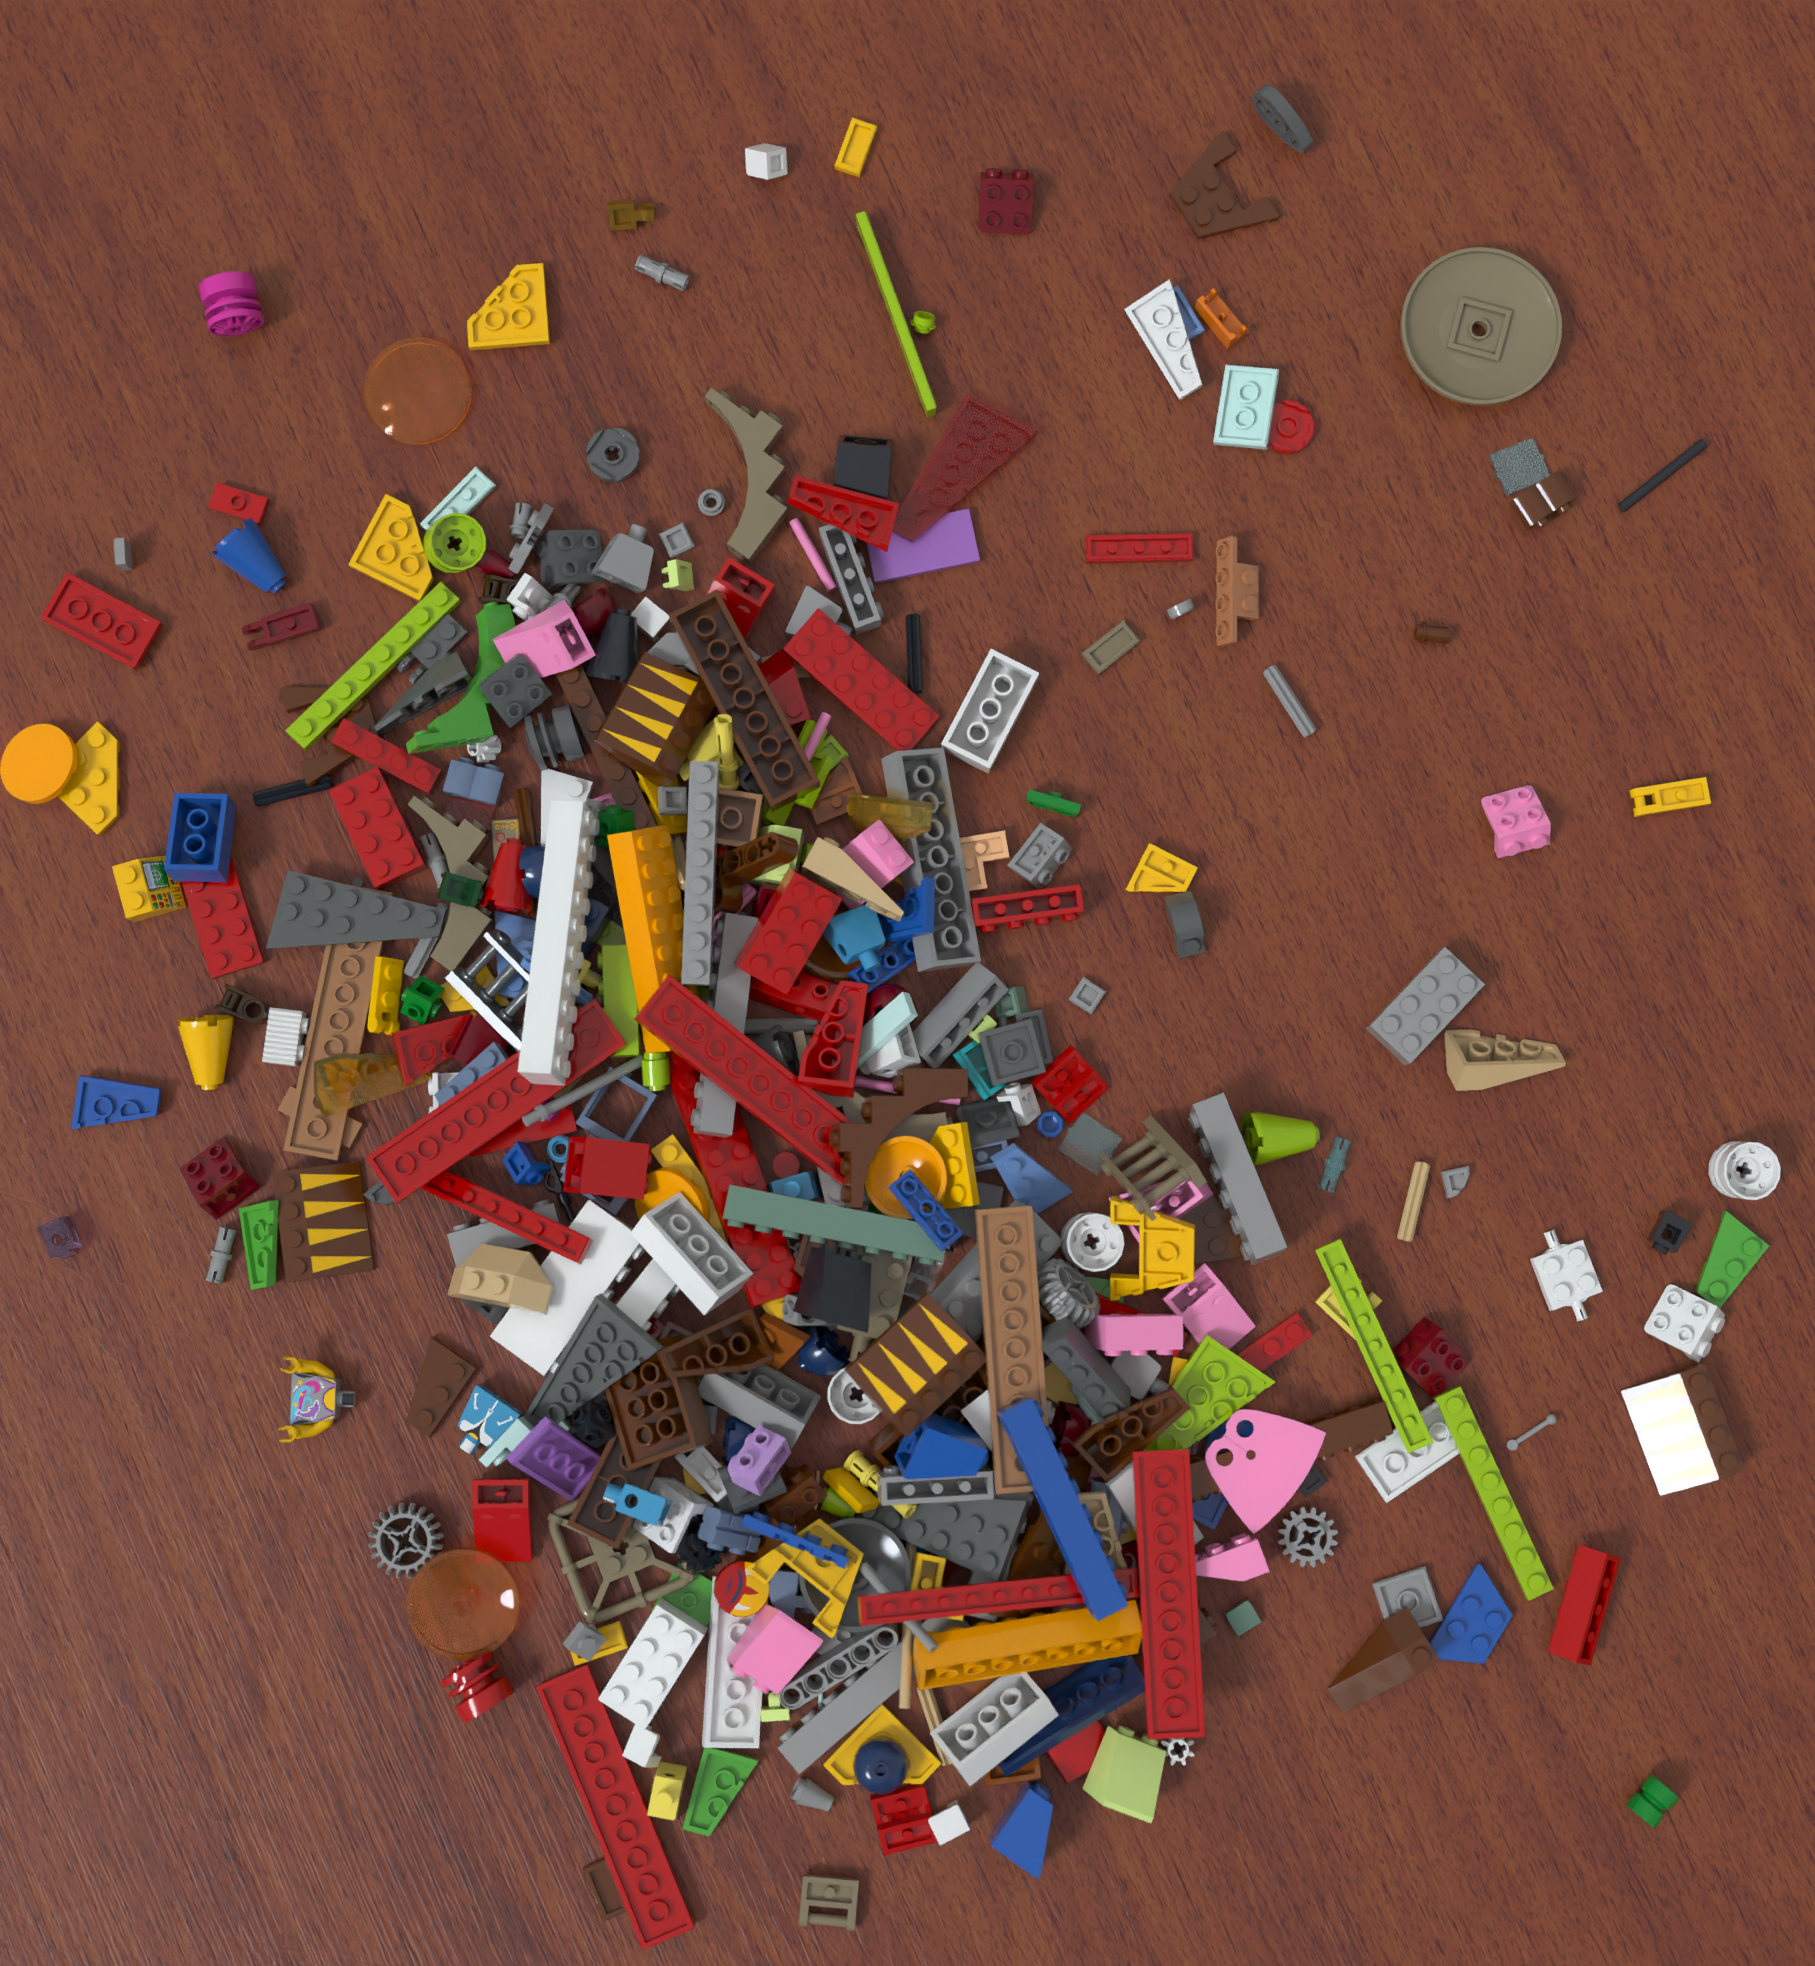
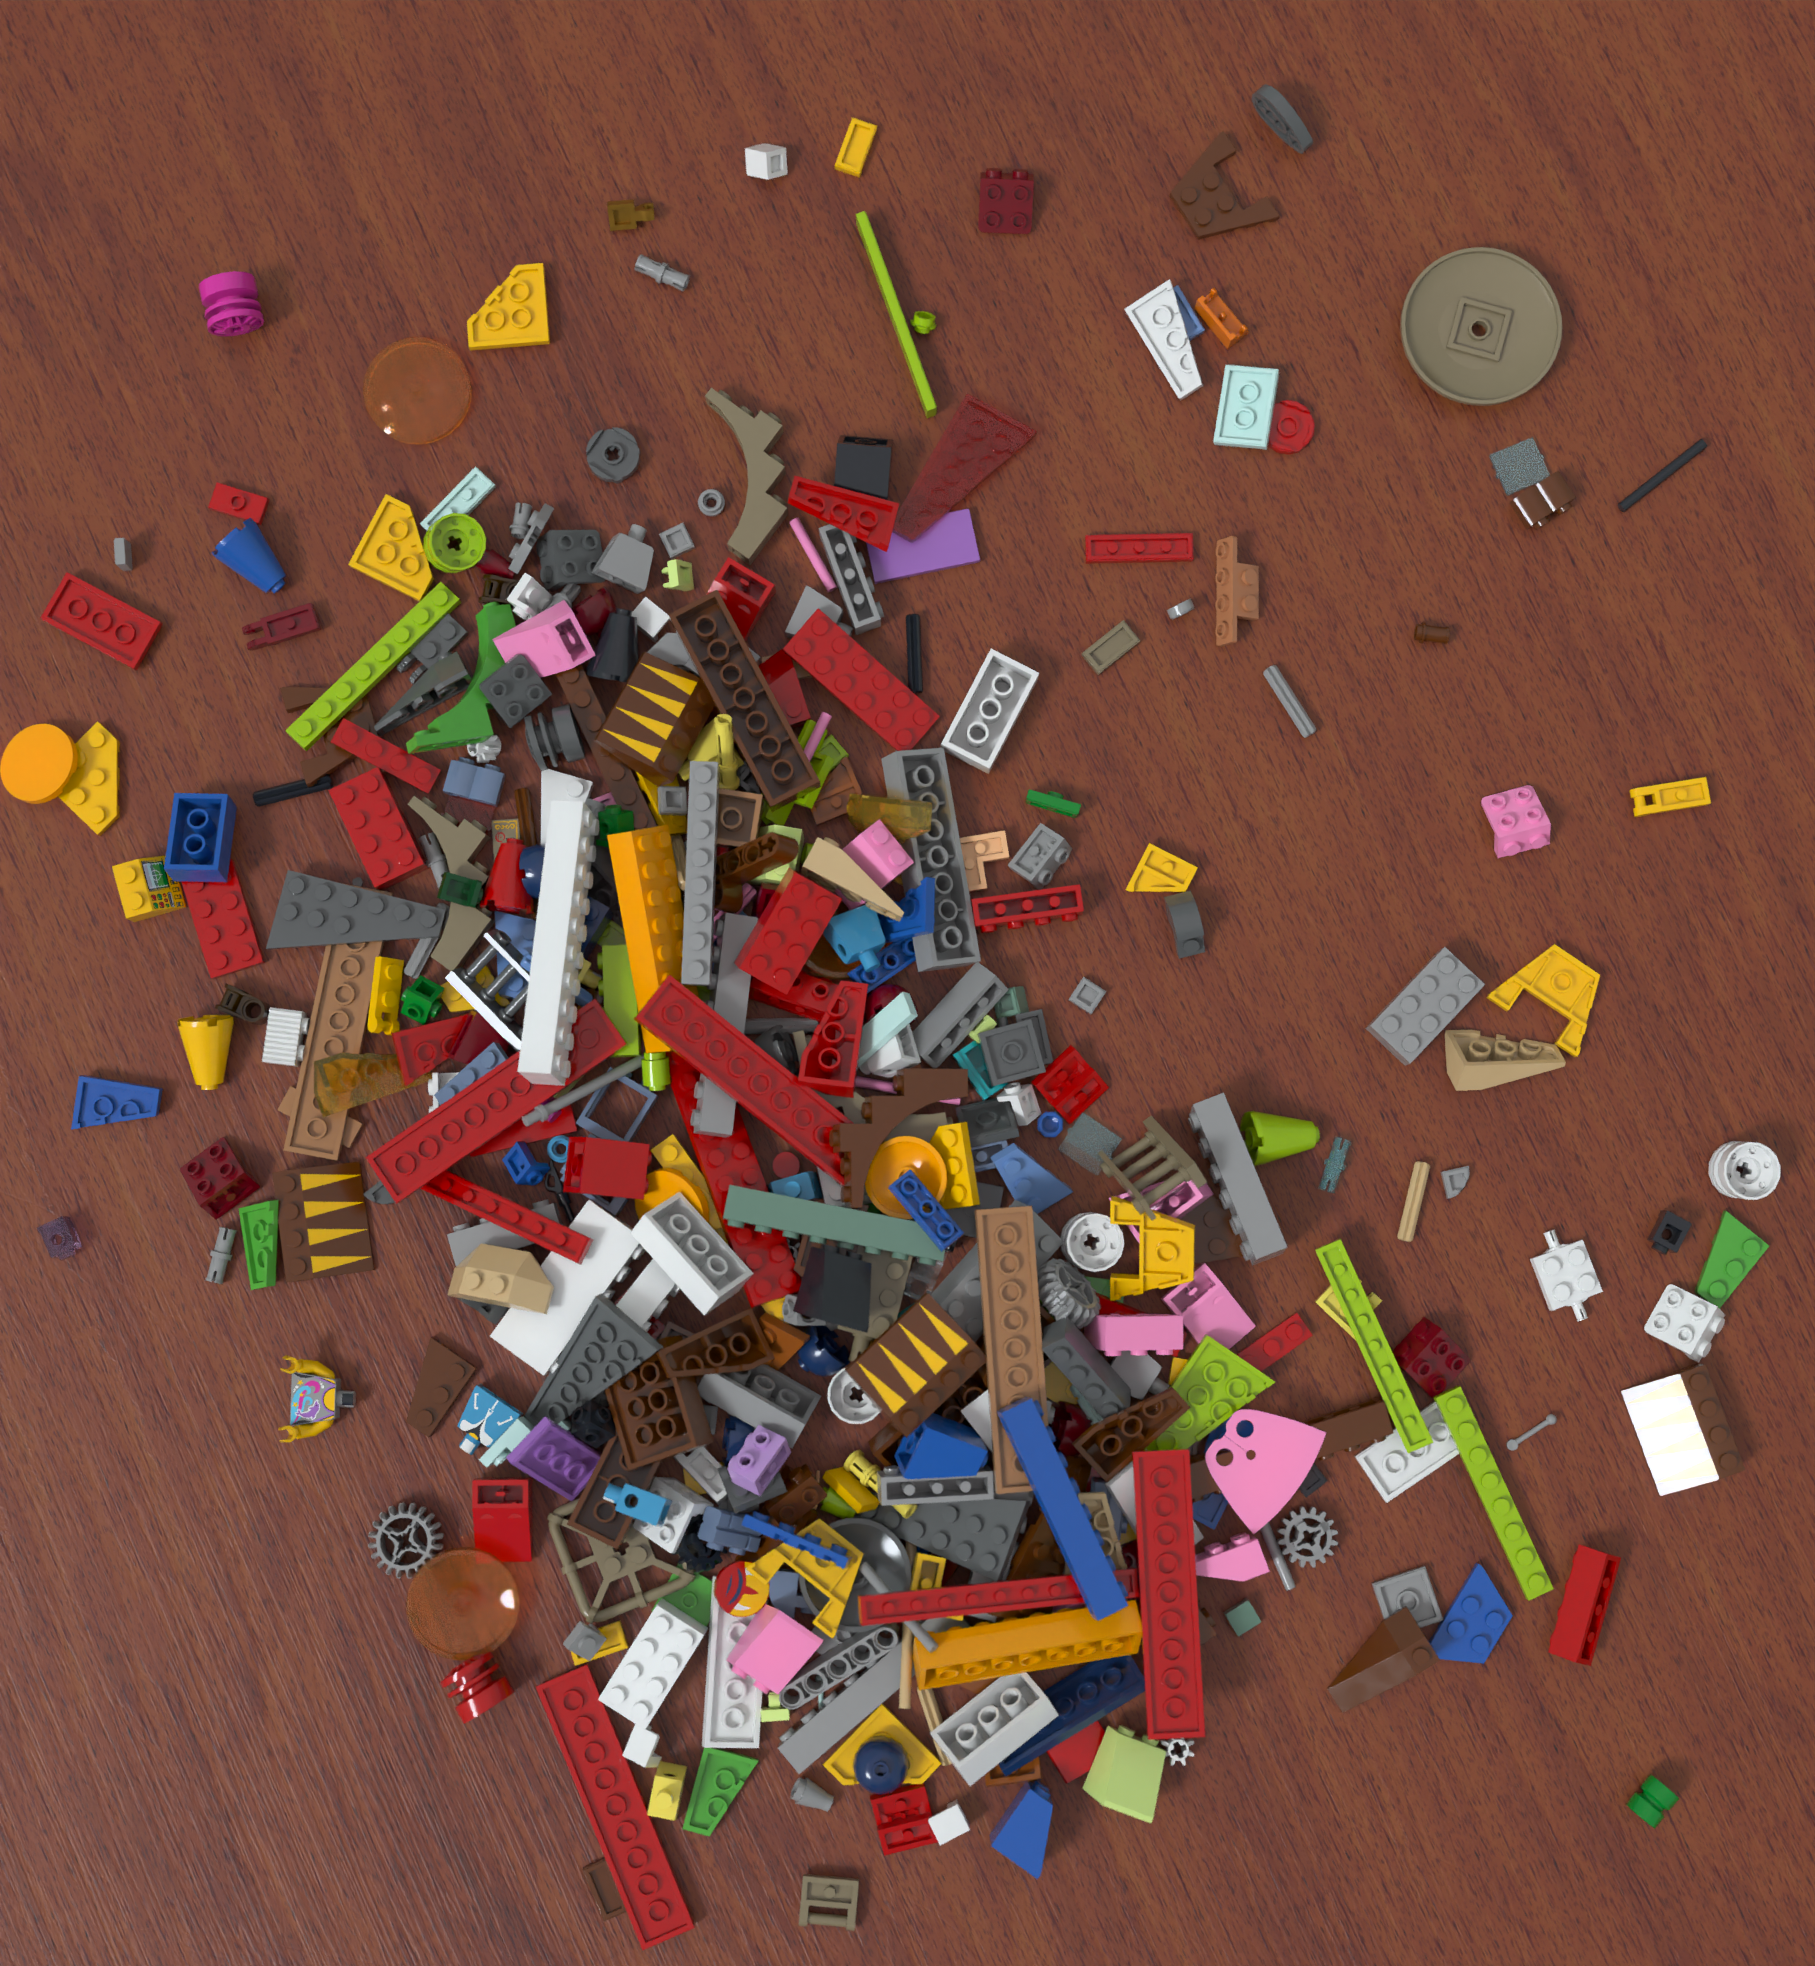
none -> light grey bar [1260,1522,1296,1591]
none -> yellow wing [1486,944,1600,1057]

